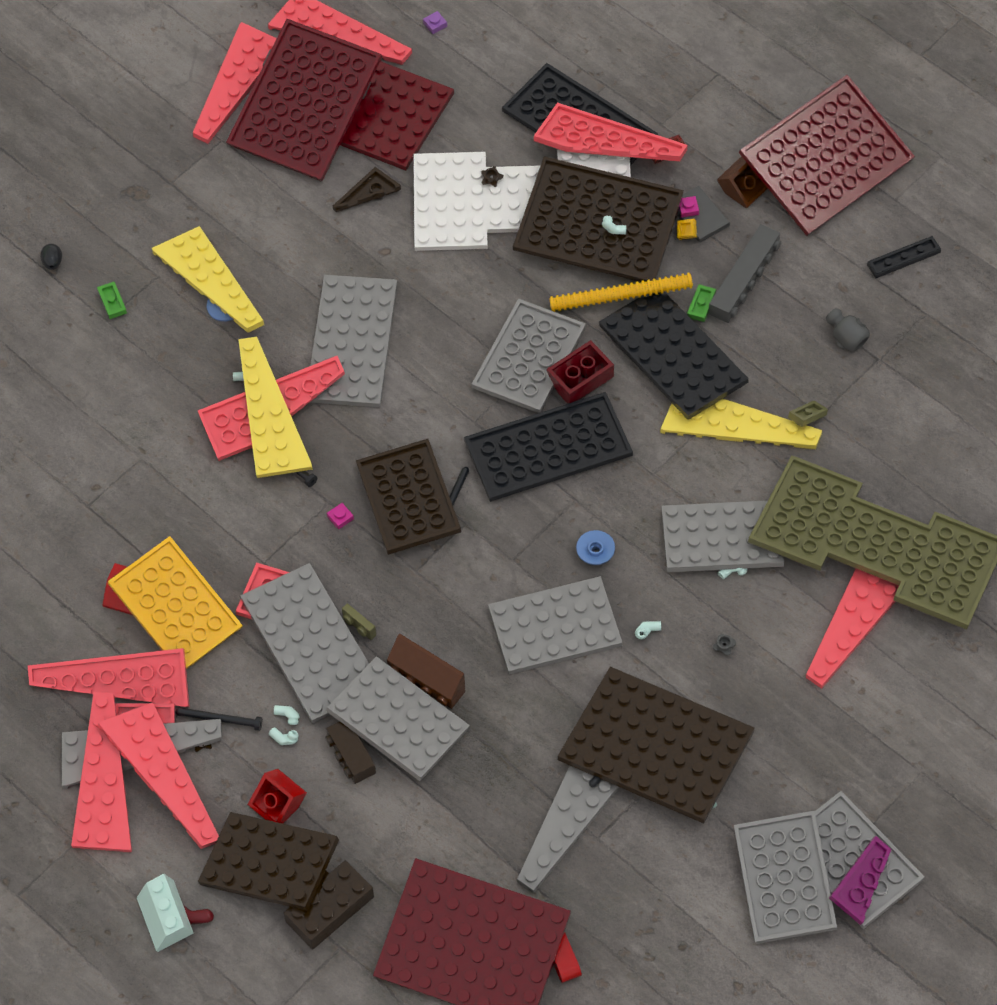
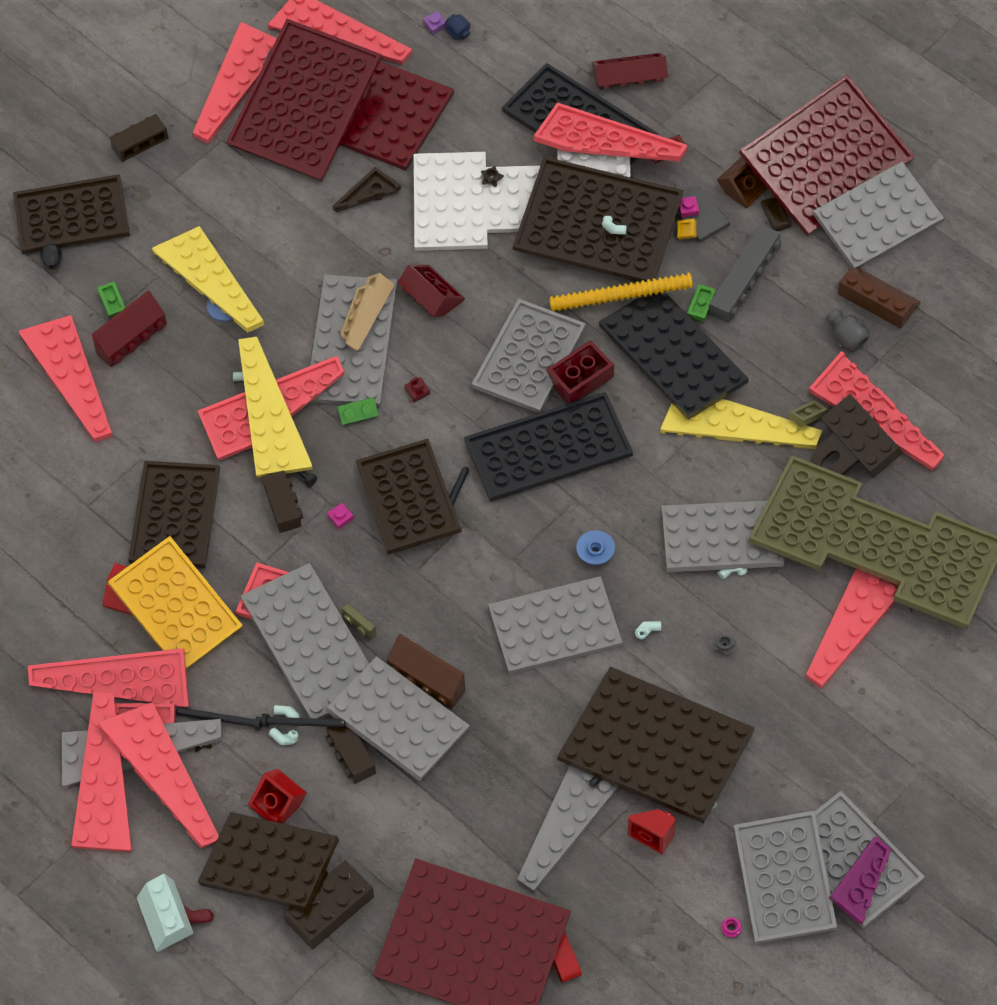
black tile [867,236,941,278] -> none
none -> dark brown plate [13,174,130,254]
none -> coral wing [19,315,113,442]
none -> dark red slope [92,291,167,367]
none -> dark brown brick [109,114,169,162]
none -> dark brown plate [128,461,220,568]
none -> black bar [261,713,346,728]
none -> dark brown brick [262,470,304,533]
none -> bright green plate [337,397,379,425]
none -> tan wedge [340,273,394,351]
none -> dark red slope [398,265,465,317]
none -> dark red tile [404,377,430,402]
none -> dark blue head [445,14,471,40]
none -> dark red slope [592,53,668,89]
none -> red slope [627,809,676,855]
none -> dark pink plate [721,917,742,938]
none -> dark brown tile [761,197,791,231]
none -> coral wing [809,351,944,471]
none -> dark brown brick [812,394,902,478]
none -> light grey plate [813,162,944,268]
none -> reddish brown slope [838,267,921,329]

